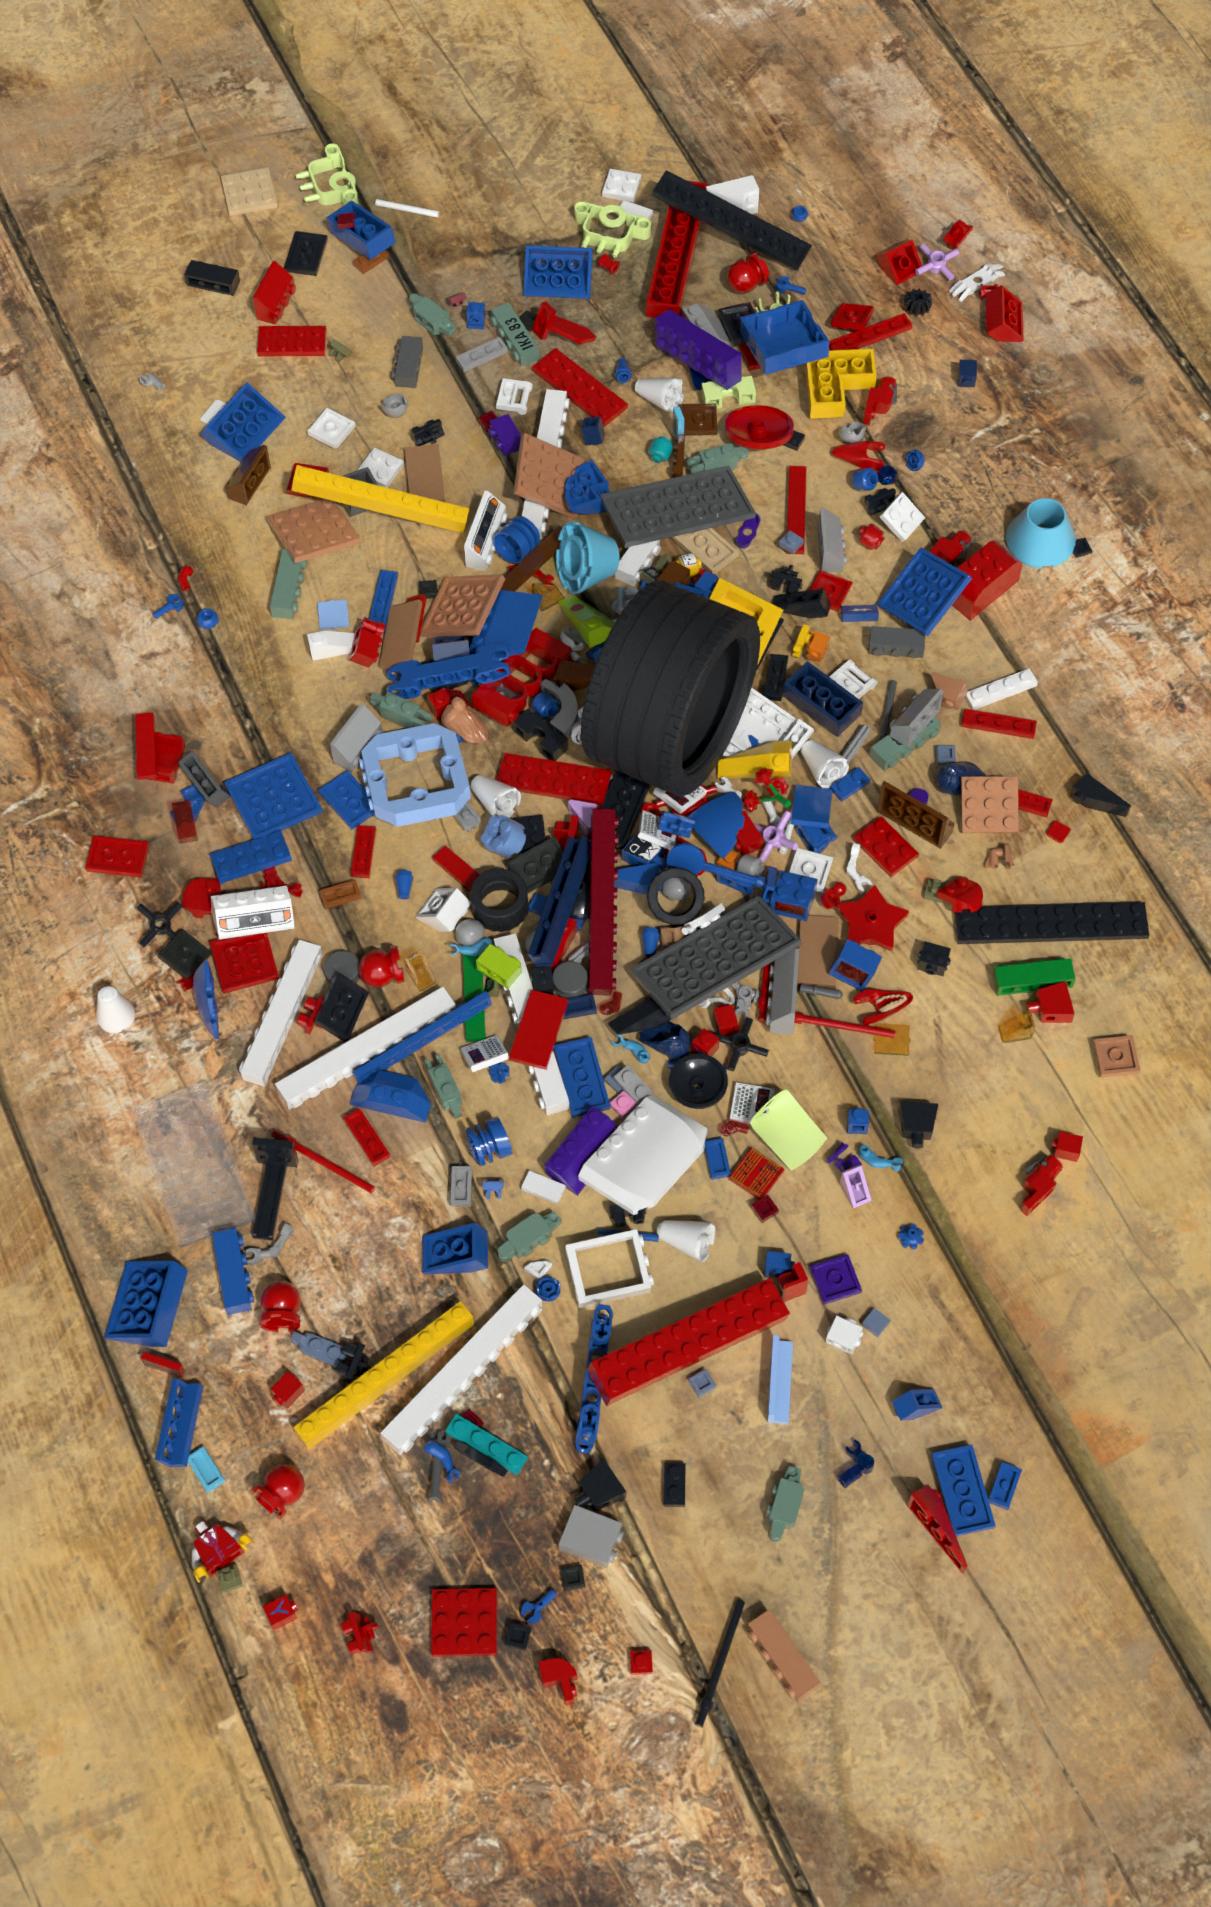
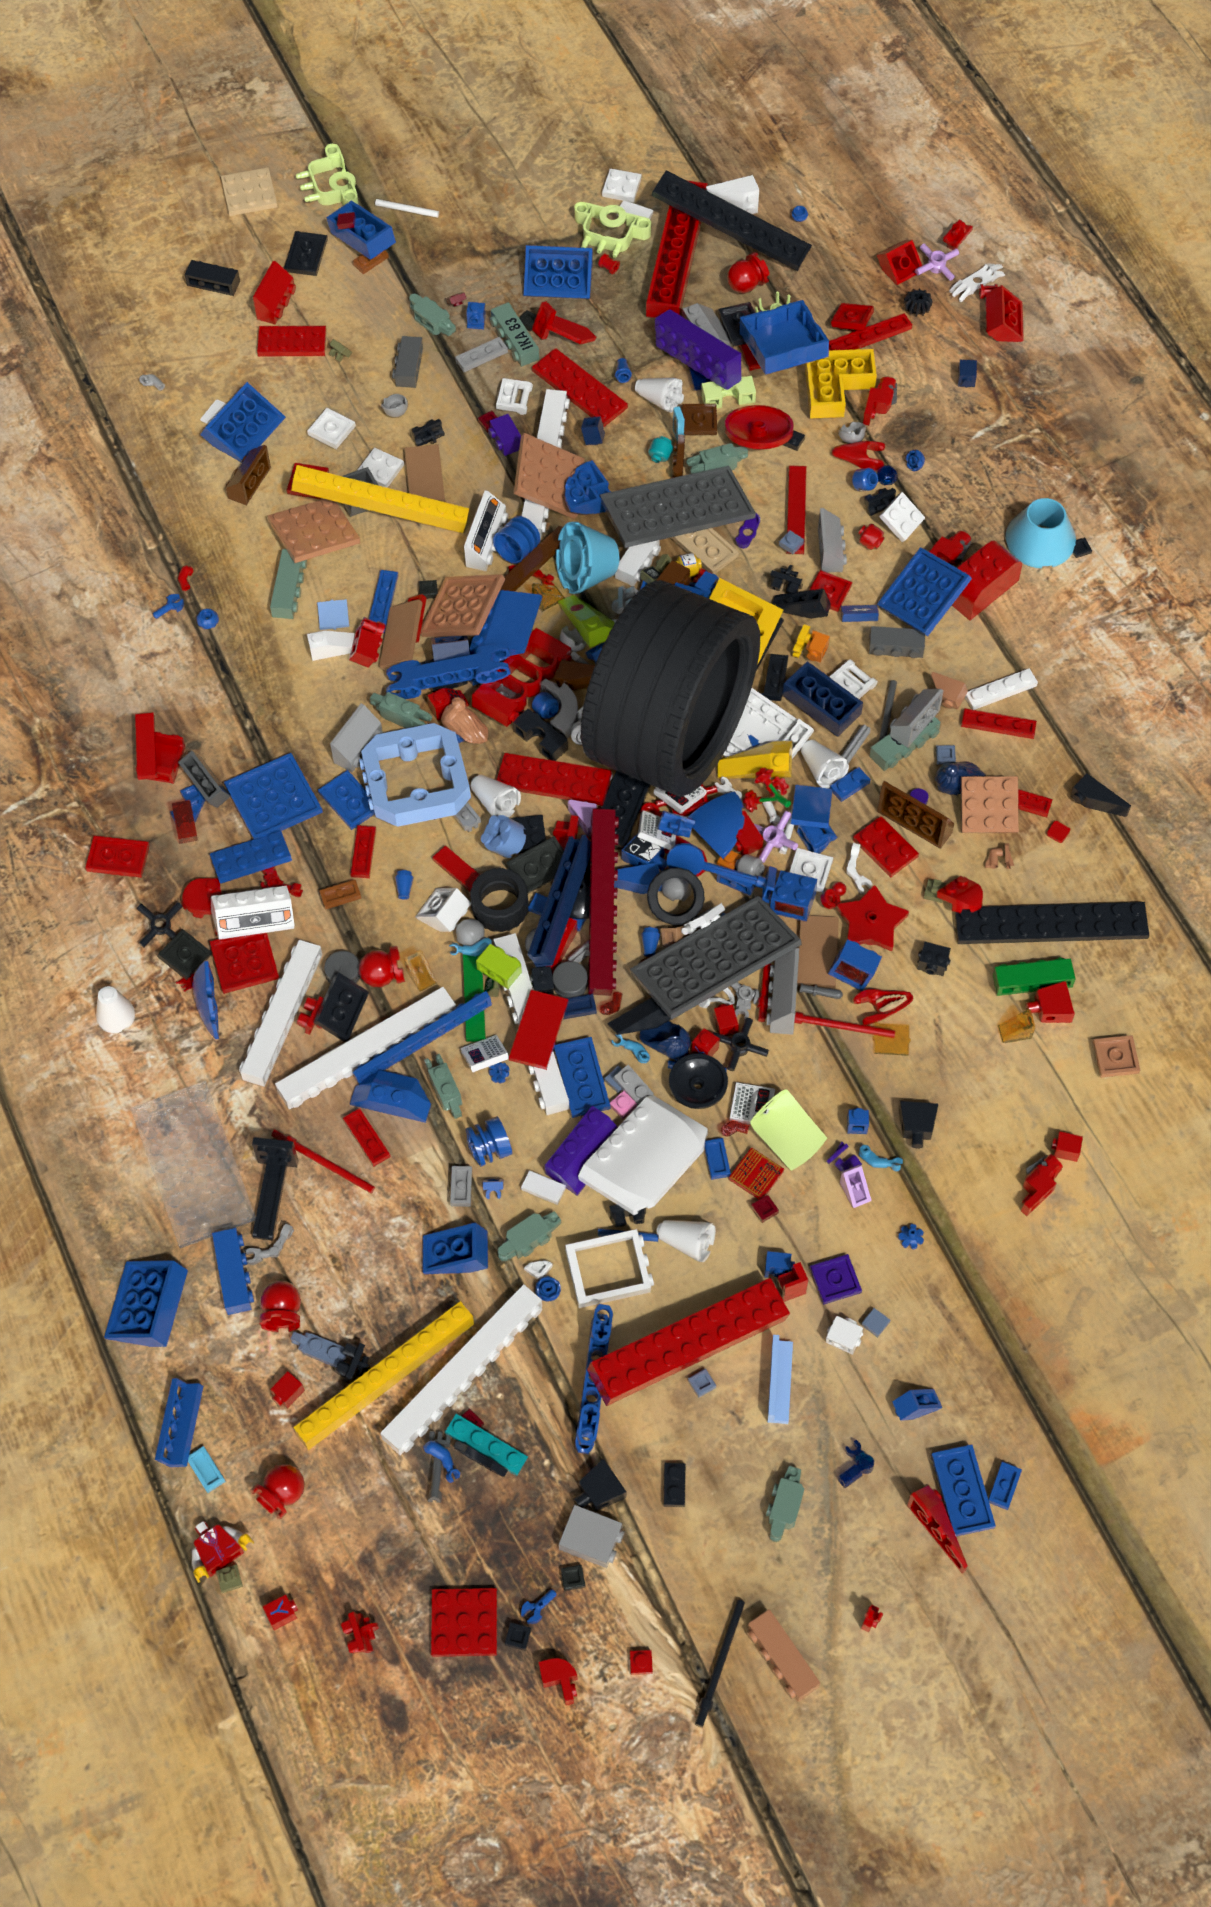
red tile [140,1352,185,1378] -> none
blue bar [775,276,806,295] -> none
none -> red plate [861,1605,883,1633]

